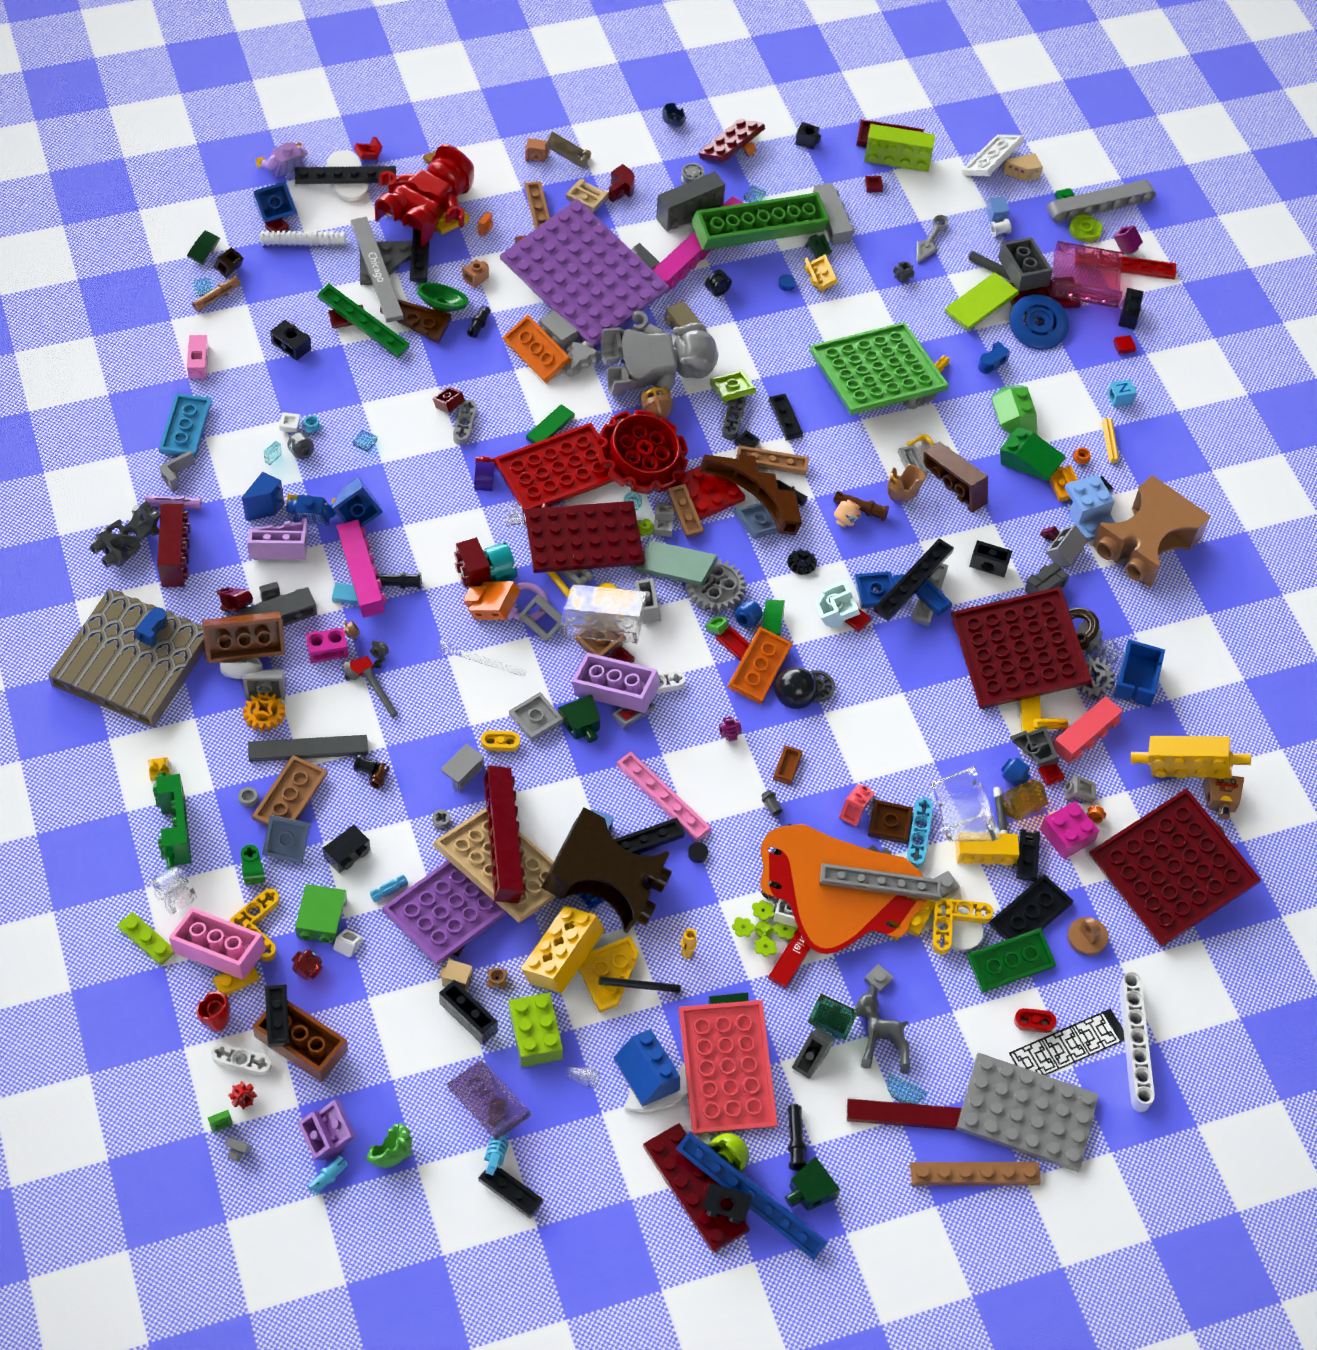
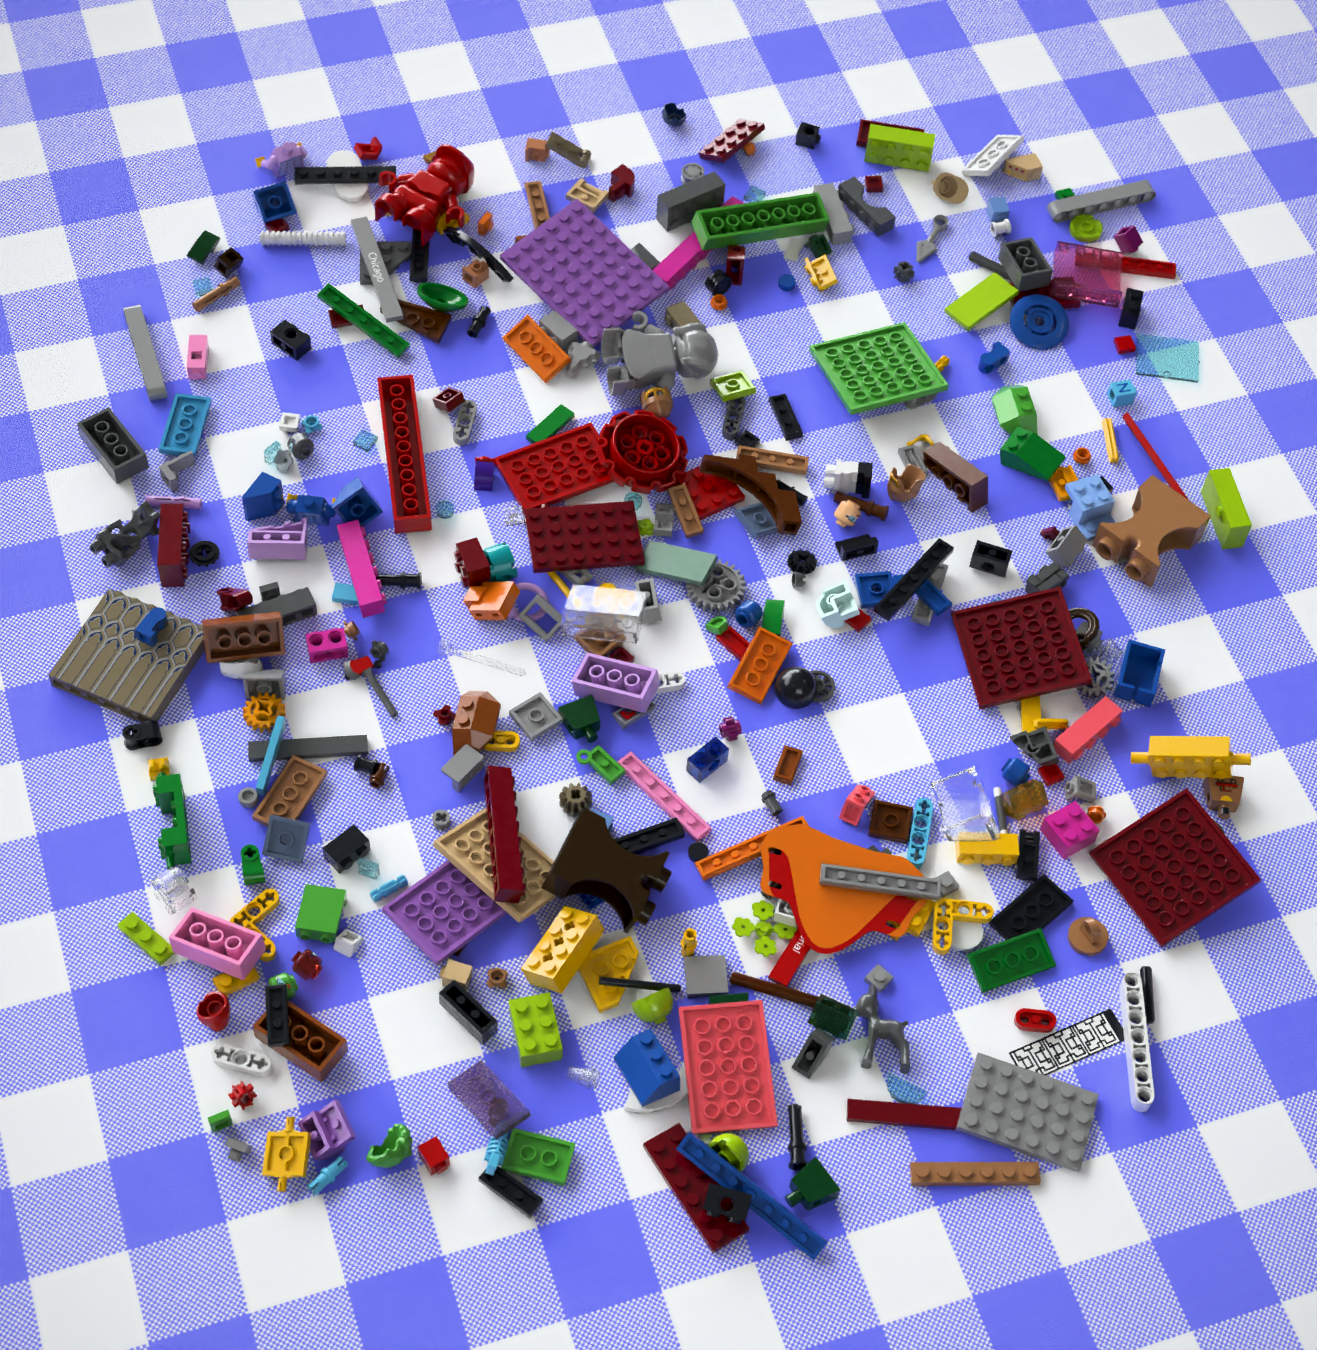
none -> dark grey brick [77,407,149,484]
none -> black piece [122,720,163,750]
none -> light grey beam [123,304,168,402]
none -> black gear [189,541,220,567]
none -> medium azure tile [256,715,286,796]
none -> yellow plate [262,1116,311,1192]
none -> bright green head [268,972,298,1000]
none -> light grey plant [274,449,293,471]
none -> clear light blue tile [357,858,380,880]
none -> red brick [377,375,432,534]
none -> red brick [417,1136,450,1176]
none -> dark red plate [433,705,456,726]
none -> clear light blue tile [436,500,454,519]
none -> black tile [443,226,514,282]
none -> dark orange wedge [452,691,501,756]
none -> bright green plate [501,1128,576,1186]
none -> dark tan gear [559,782,592,816]
none -> bright green hinge [576,745,625,785]
none -> lime cylinder [631,987,674,1025]
none -> light grey tile [684,955,729,997]
none -> clear blue brick [686,736,729,783]
none -> orange tile [694,816,809,881]
none -> orange plate [710,294,728,310]
none -> dark red torso [726,245,745,286]
none -> reddish brown axle [730,972,851,1017]
none -> white sticker [784,237,804,261]
none -> dark grey hinge [791,572,806,587]
none -> white hips [823,460,873,499]
none -> black panel [835,534,878,561]
none -> dark grey arch [838,176,896,237]
none -> tan piece [931,172,969,204]
none -> red tile [1122,412,1189,500]
none -> clear light blue piece [1135,334,1200,383]
none -> black axle [1140,966,1155,1024]
none -> lime brick [1201,468,1252,549]

